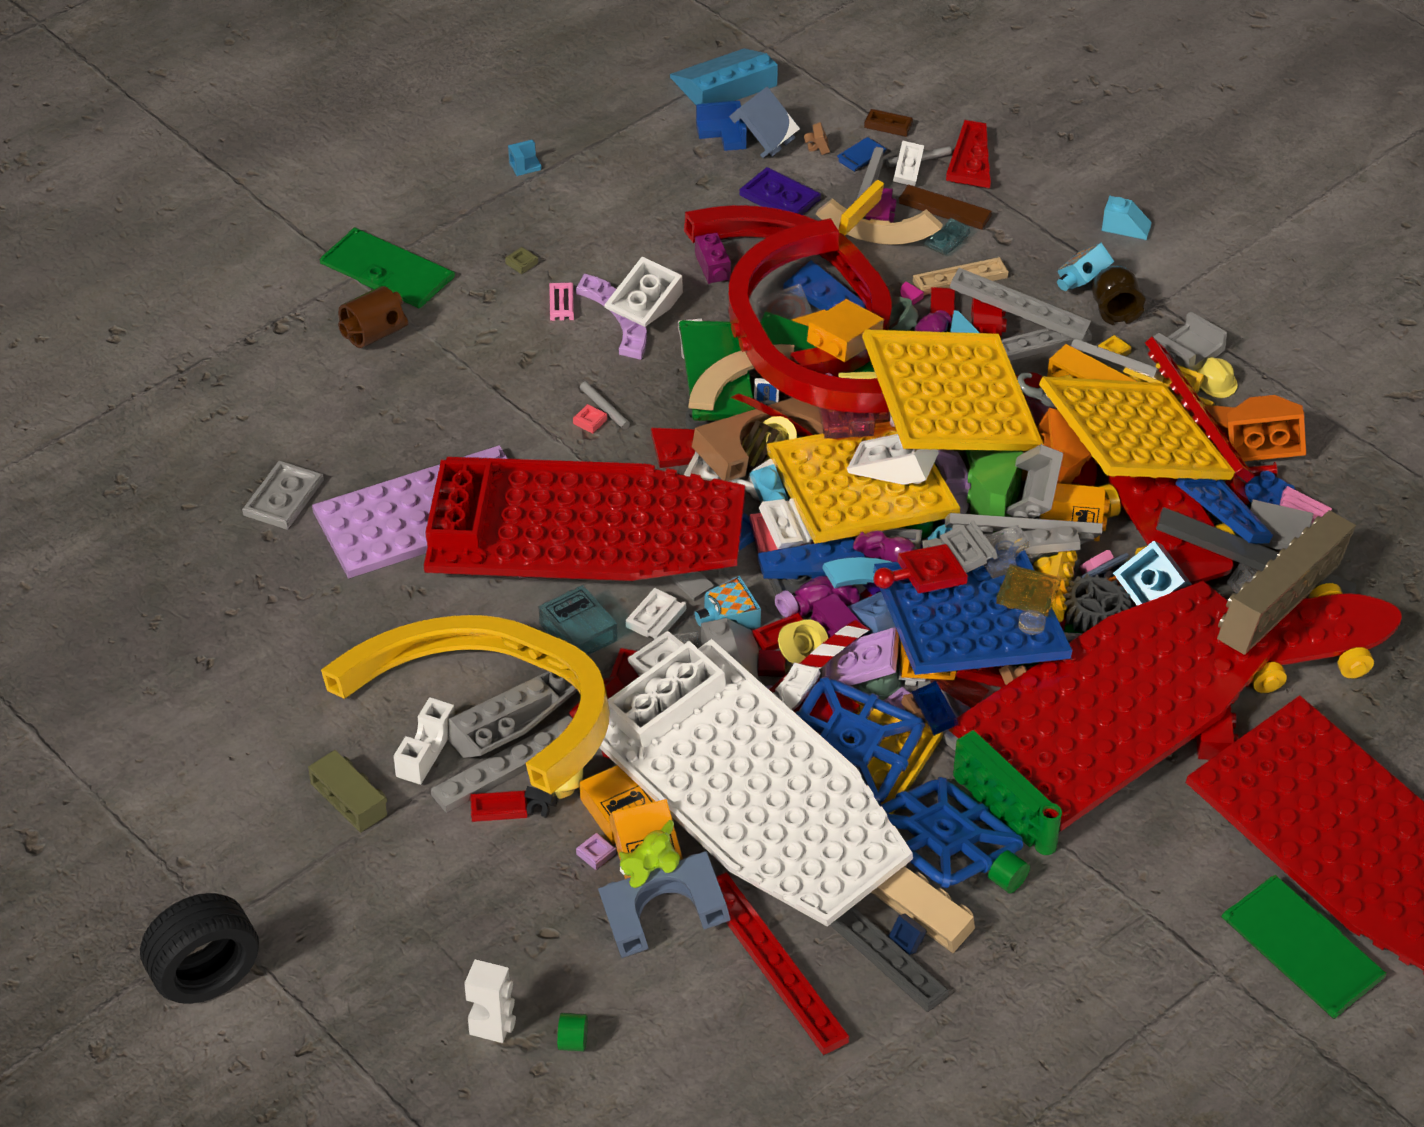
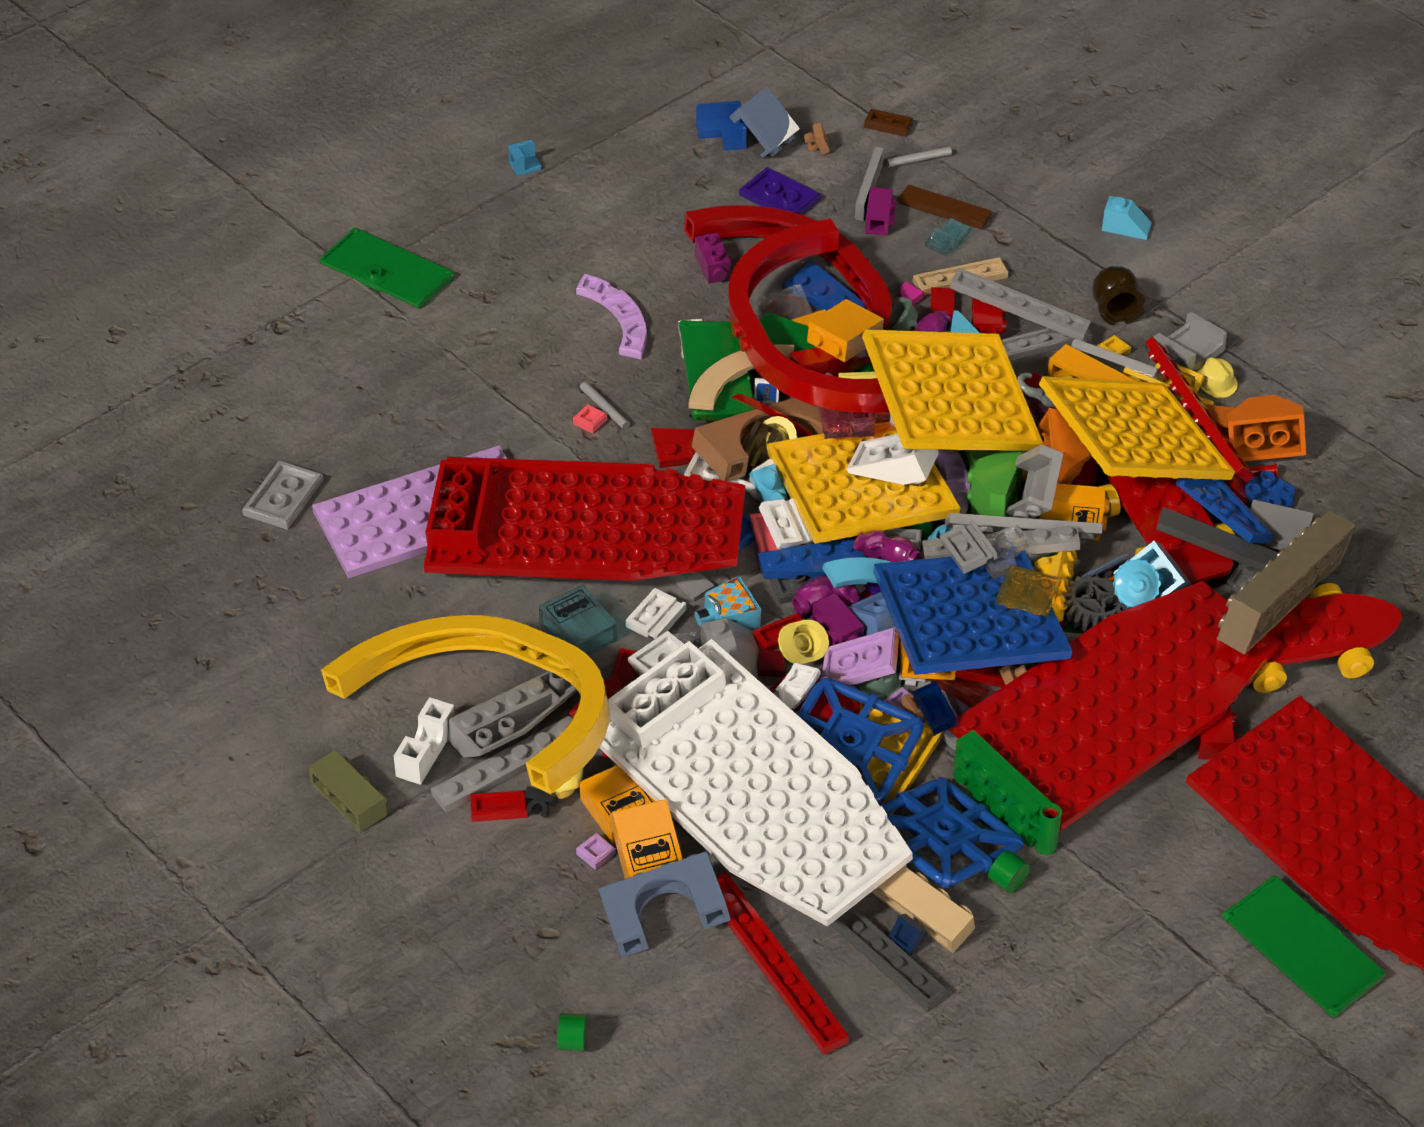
black tyre [140,893,259,1004] -> none
reddish brown cylinder [338,286,408,348] -> none
white arch [465,959,516,1043] -> none
olive tile [505,247,538,274] -> none
bright pink tile [549,283,574,321] -> none
white slope [604,257,683,327] -> none
lime animal [619,820,680,888] -> none
dark azure slope [670,48,778,105] -> none
lavender tile [775,590,798,617] -> none
sticker [783,620,870,680] -> none
tan tile [816,198,943,245] -> none
blue piece [837,137,887,172] -> none
yellow tile [838,180,884,235] -> none
red plate [873,544,968,594] -> none
white plate [893,141,924,186] -> none
red wing [946,120,991,188] -> none
clear tile [1018,610,1046,635] -> none
medium azure torso [1057,243,1114,291] -> none
bright pink tile [1079,550,1114,575] -> none
bright pink tile [1280,486,1332,523] -> none
none -> medium azure piece [1113,558,1161,608]

